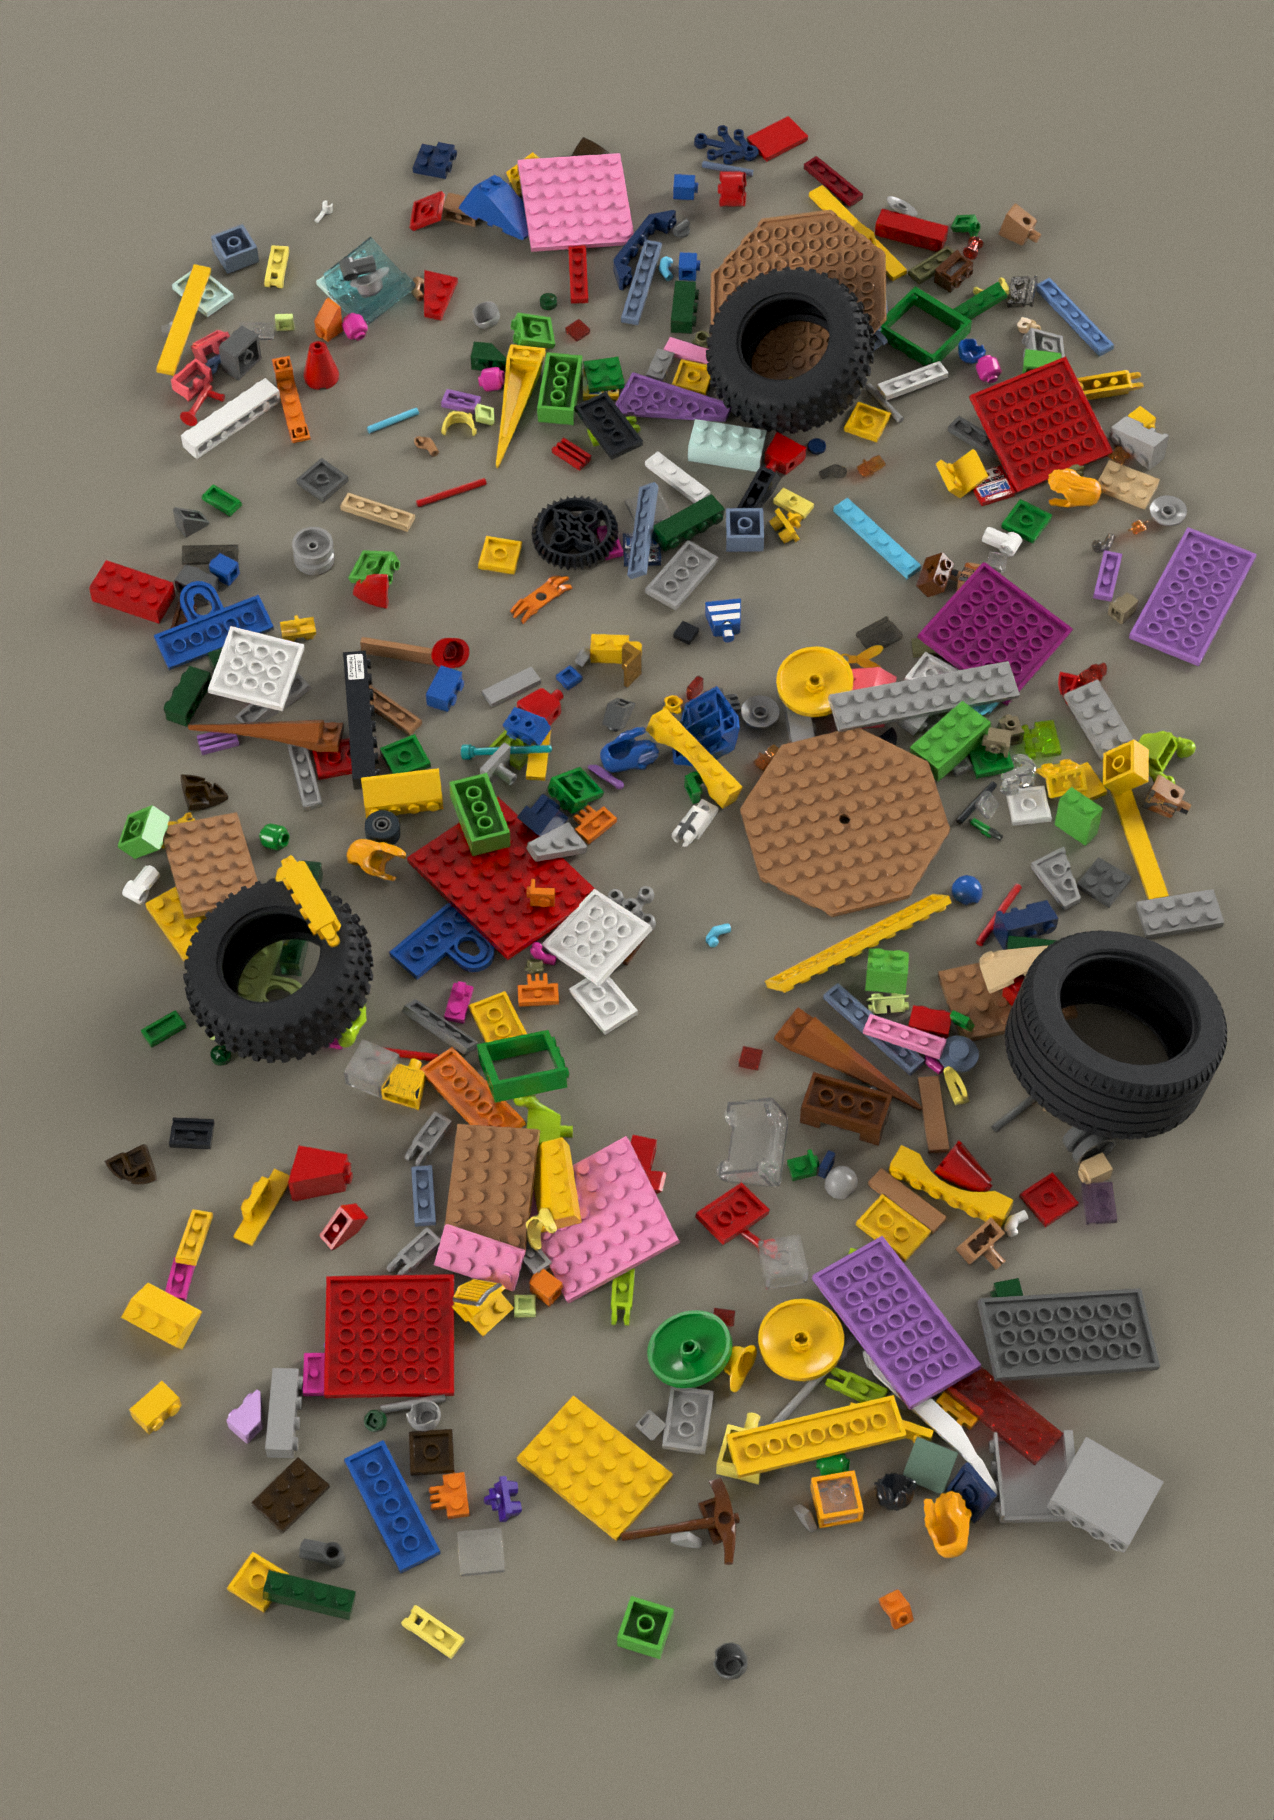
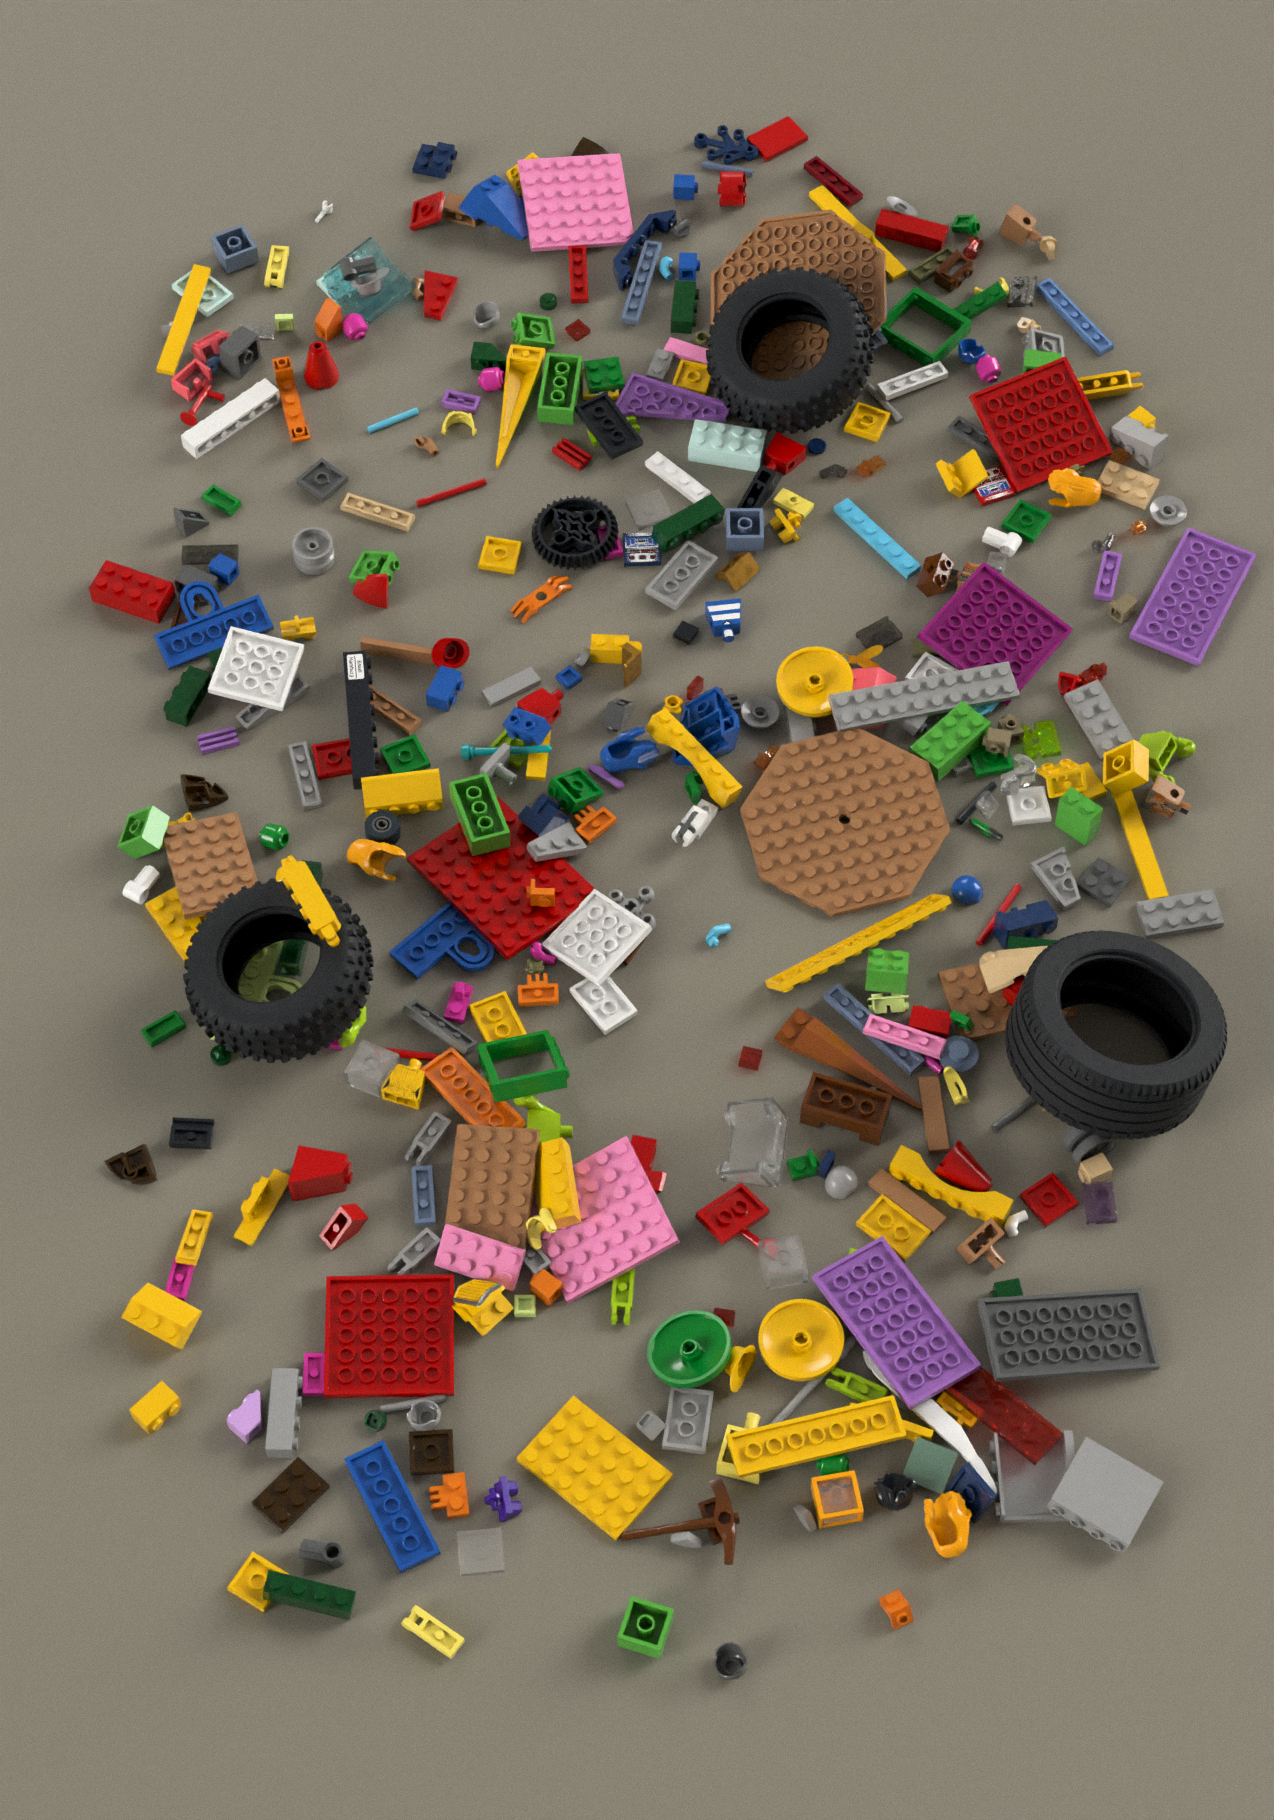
dark orange plate [188,720,344,752] -> none
yellowish green tile [475,403,495,426] -> none
sand blue plate [627,482,658,579] -> none
black tile [879,727,897,746] -> none
none -> pearl gold panel [715,552,760,591]
none -> tan piece [1039,236,1057,260]

